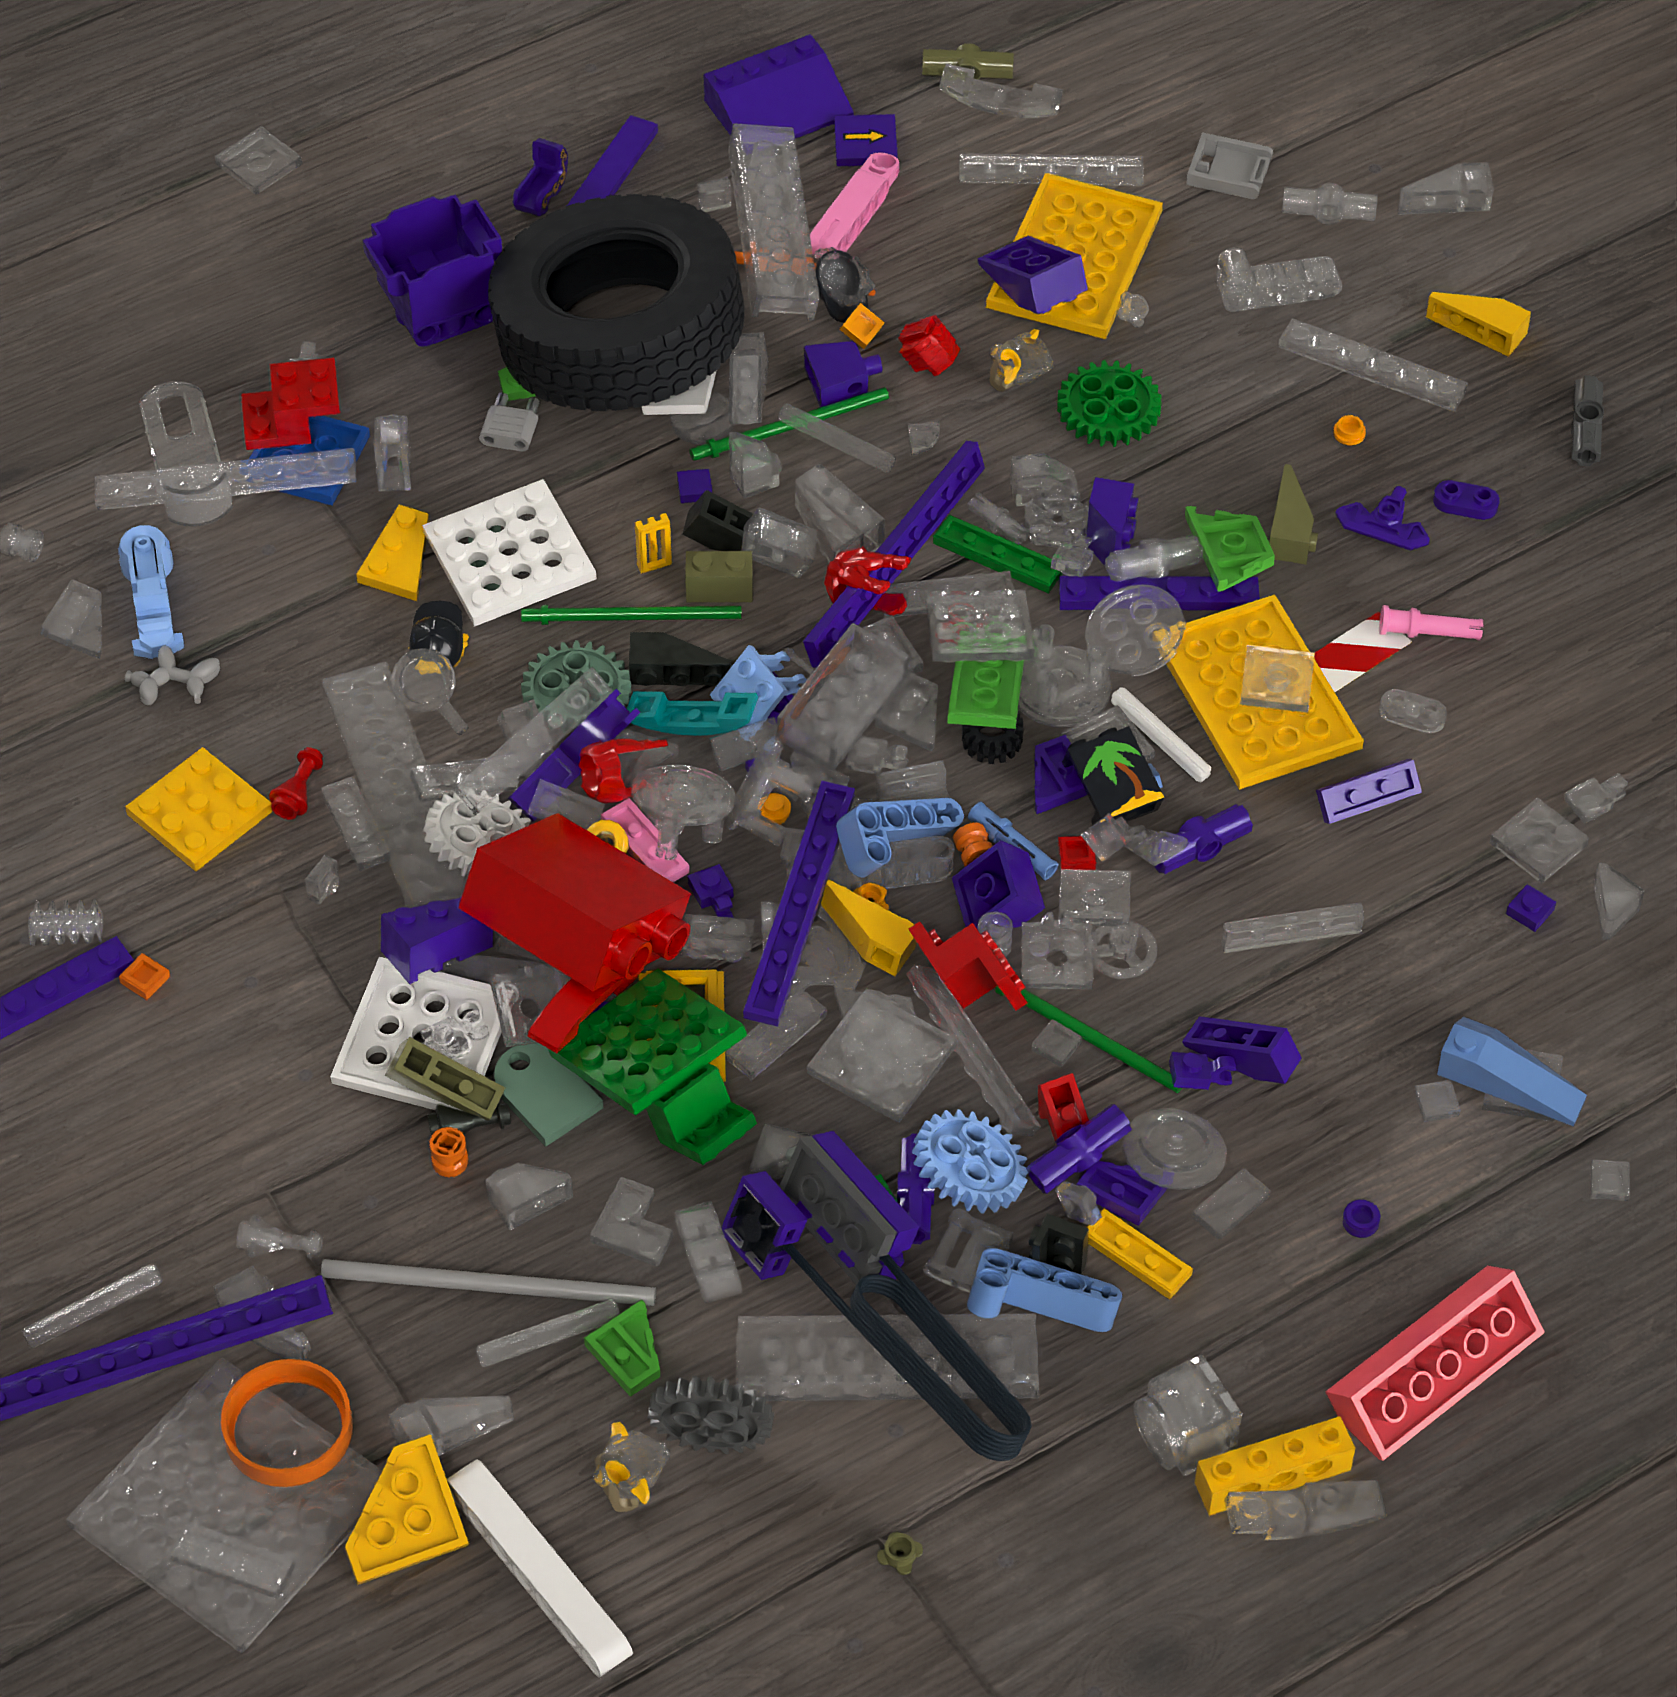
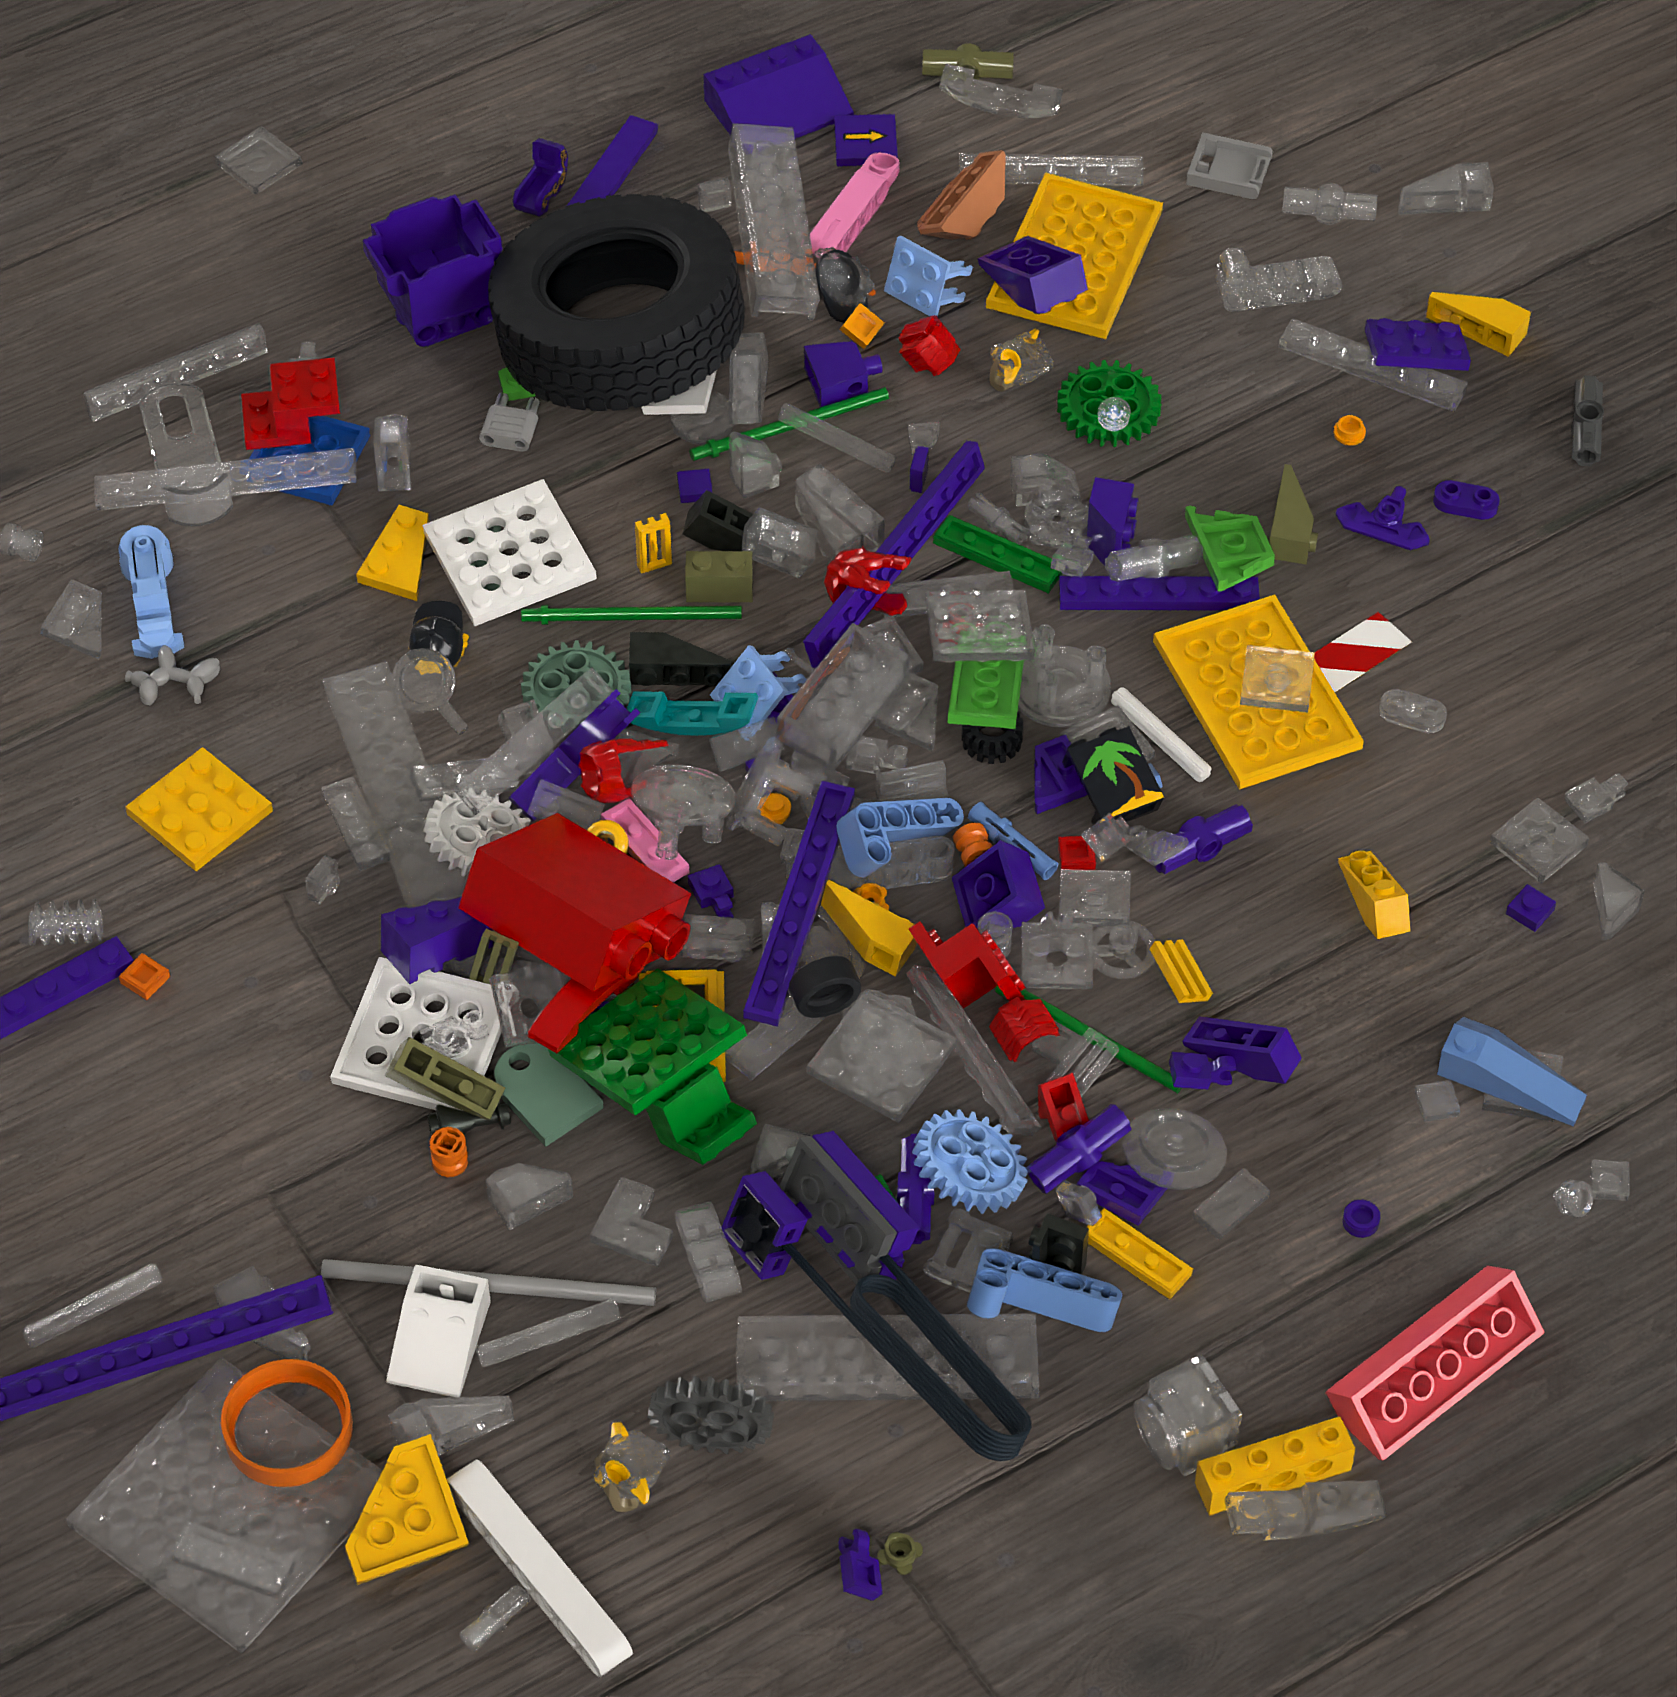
clear piece [237,1214,323,1259] -> none
red piece [269,747,323,820] -> none
bright green wing [584,1300,660,1397] -> none
clear tile [1085,585,1186,677] -> none
clear plate [1117,292,1149,328] -> none
clear tile [1221,903,1364,953] -> none
plate [1316,759,1422,824] -> none
bright pink pin [1379,605,1483,640] -> none
none -> clear plate [83,323,268,422]
none -> white slope [386,1264,491,1398]
none -> clear axle [459,1585,530,1652]
none -> olive tile [469,928,519,988]
none -> black tyre [789,956,861,1018]
none -> dark purple plate [838,1528,883,1601]
none -> light blue plate [884,235,973,317]
none -> dark purple tile [910,446,929,493]
none -> nougat wedge [917,150,1006,240]
none -> red hair [989,996,1060,1062]
none -> clear tile [1046,1027,1119,1097]
none -> clear tile [1098,397,1131,431]
none -> yellow tile [1150,939,1213,1003]
none -> yellow slope [1338,851,1410,939]
none -> dark purple plate [1364,318,1471,371]
none -> clear tile [1553,1179,1593,1218]

